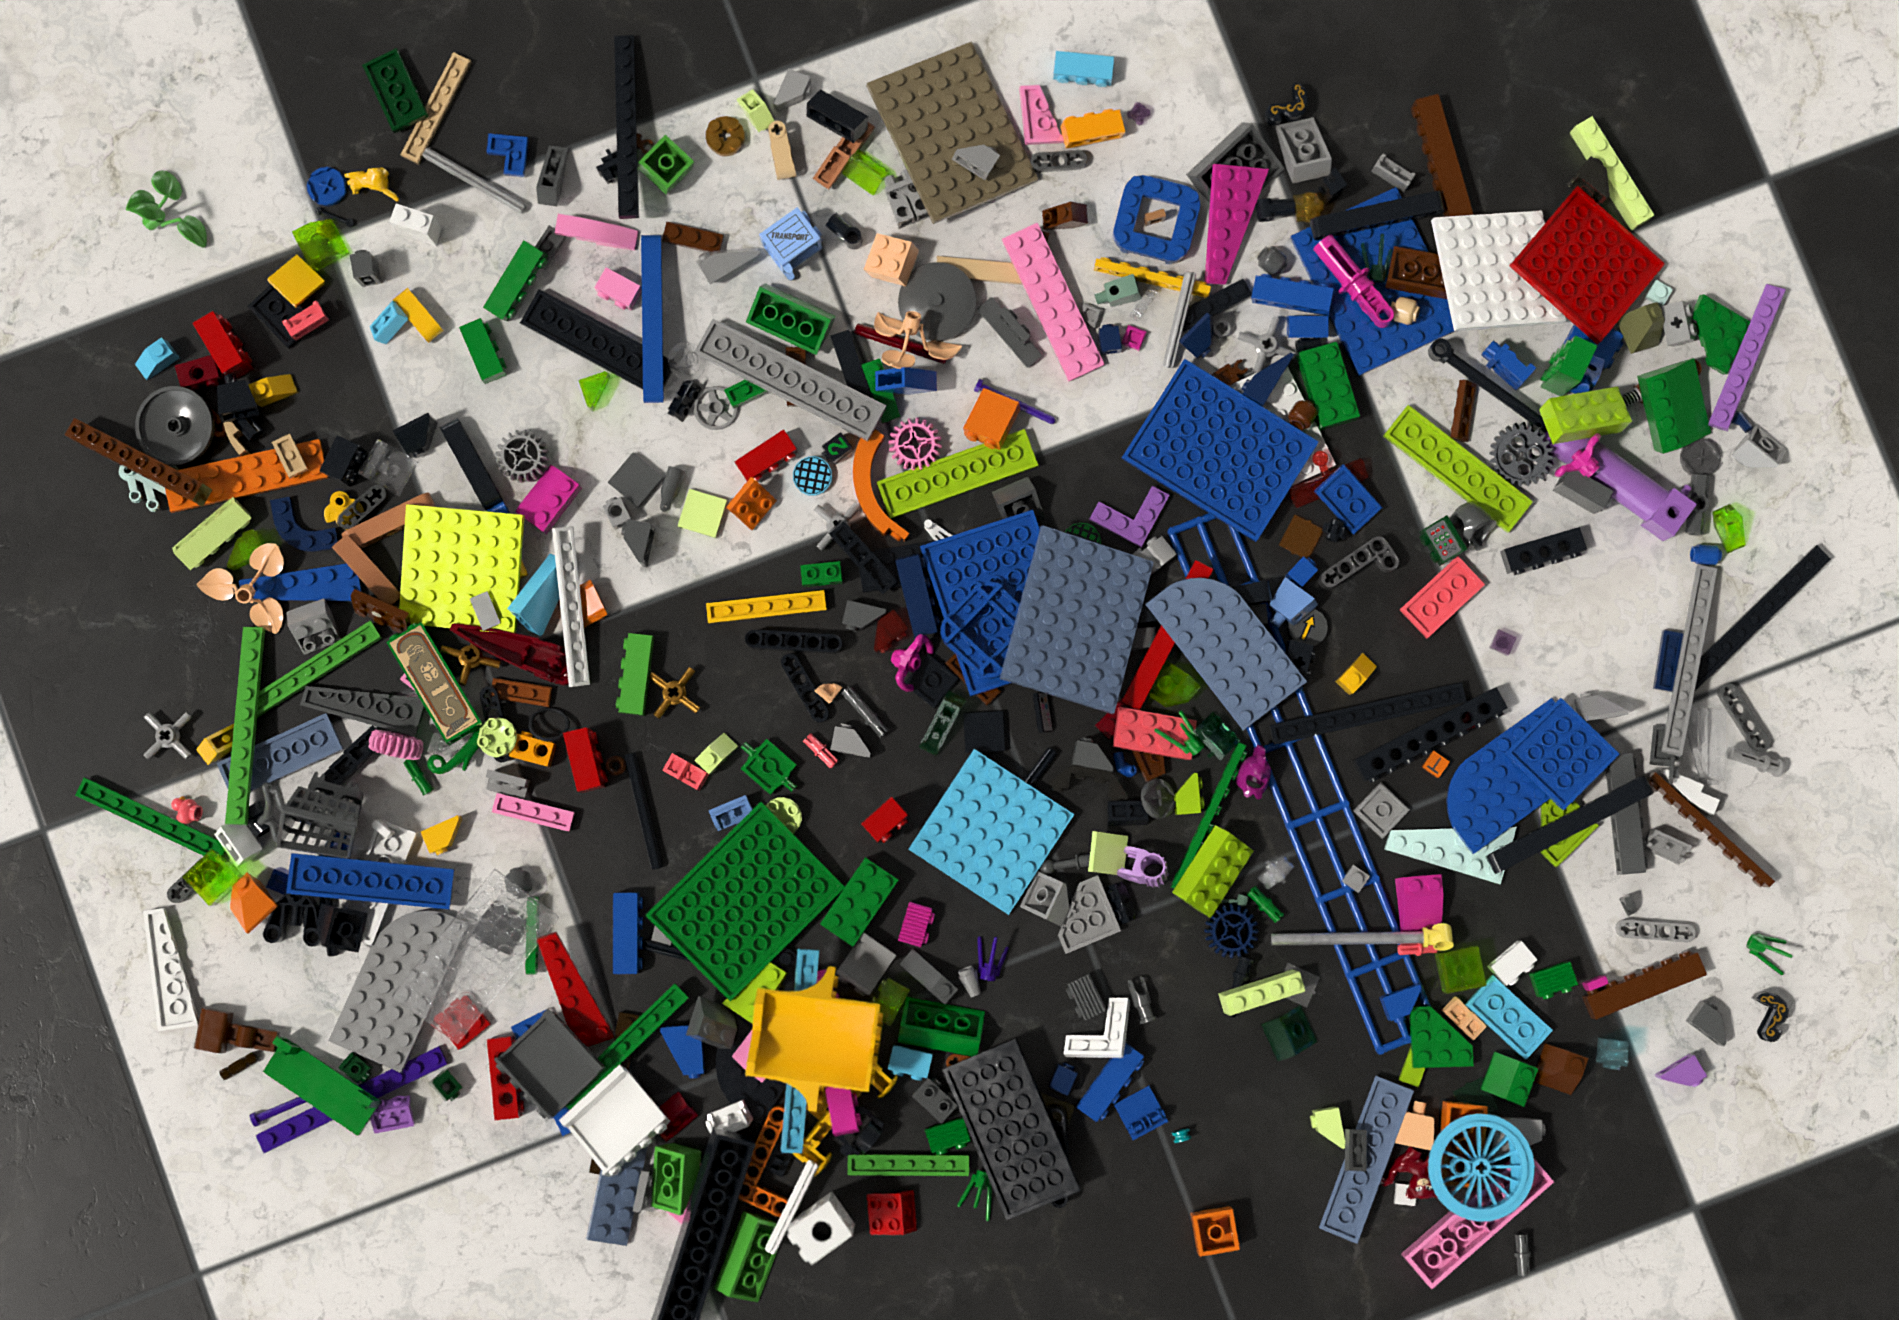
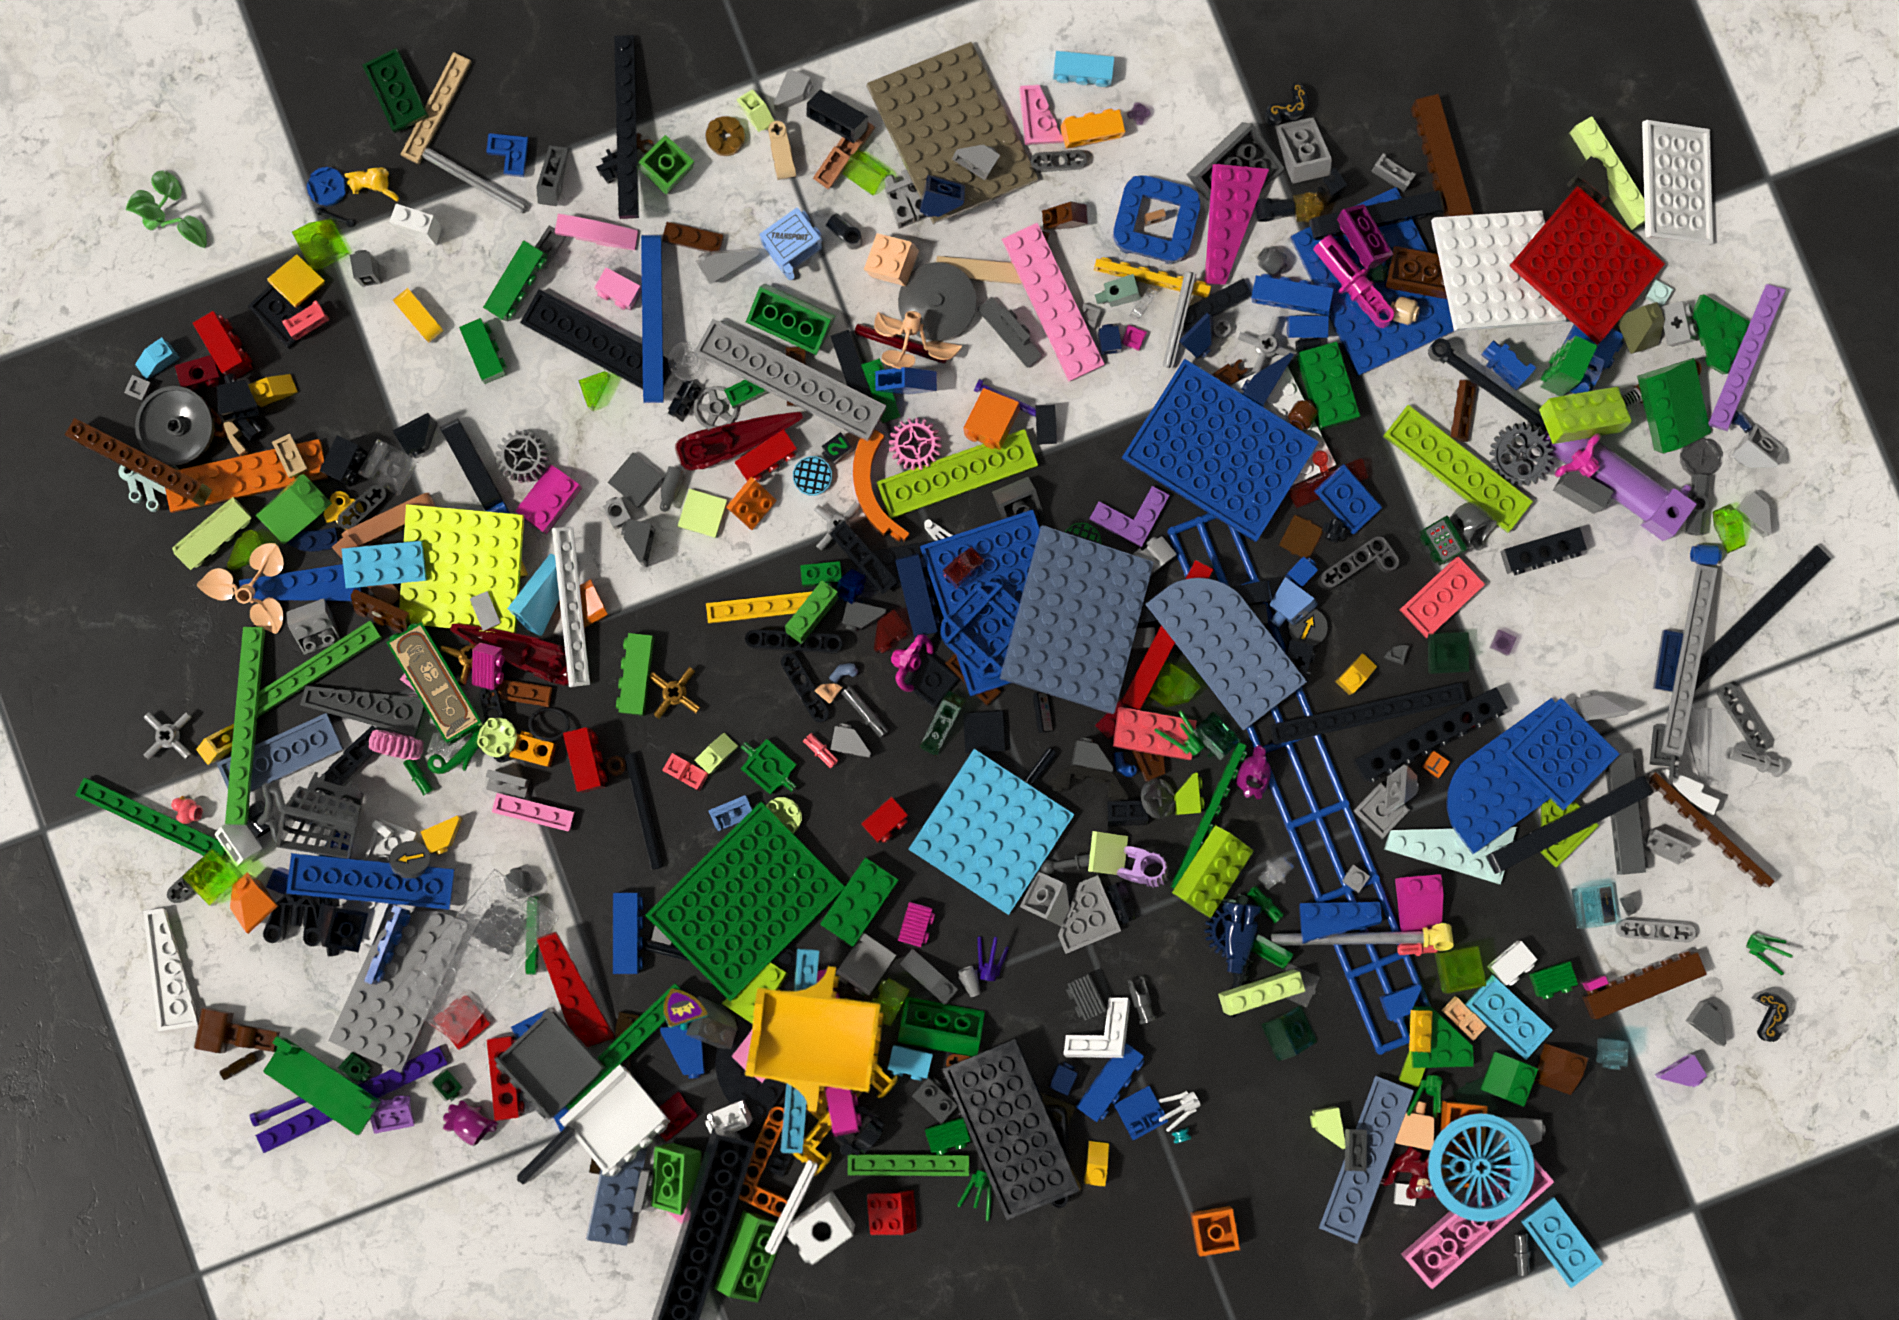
medium azure slope [370,301,408,344] -> none
none -> light grey plate [124,375,152,401]
none -> bright green slope [256,474,332,544]
none -> medium azure plate [341,541,427,588]
none -> blue wing [364,905,411,985]
none -> dark grey tile [390,841,430,878]
none -> magenta piece [443,1100,498,1147]
none -> dark pink brick [472,643,504,690]
none -> black axle [517,1126,575,1184]
none -> shield [664,988,708,1030]
none -> dark red piece [675,412,803,471]
none -> bright green brick [785,581,838,644]
none -> sand blue arm [829,663,858,684]
none -> clear blue brick [836,569,866,604]
none -> dark blue slope [920,175,965,217]
none -> clear red slope [943,547,985,589]
none -> black tile [1035,404,1057,445]
none -> yellow slope [1084,1141,1109,1186]
none -> white plant [1158,1091,1201,1132]
none -> dark blue piece [1224,902,1262,974]
none -> green tile [1251,934,1293,969]
none -> blue wing [1299,902,1382,944]
none -> magenta slope [1337,204,1394,270]
none -> dark grey tile [1383,645,1409,665]
none -> light grey slope [1384,765,1419,815]
none -> green plant [1407,1075,1442,1119]
none -> yellow plate [1409,1010,1432,1052]
none -> clear green plate [1428,631,1469,674]
none -> medium azure plate [1521,1197,1603,1288]
none -> clear light blue slope [1571,884,1617,929]
none -> white plate [1642,120,1713,246]
none -> light grey slope [1733,492,1772,537]

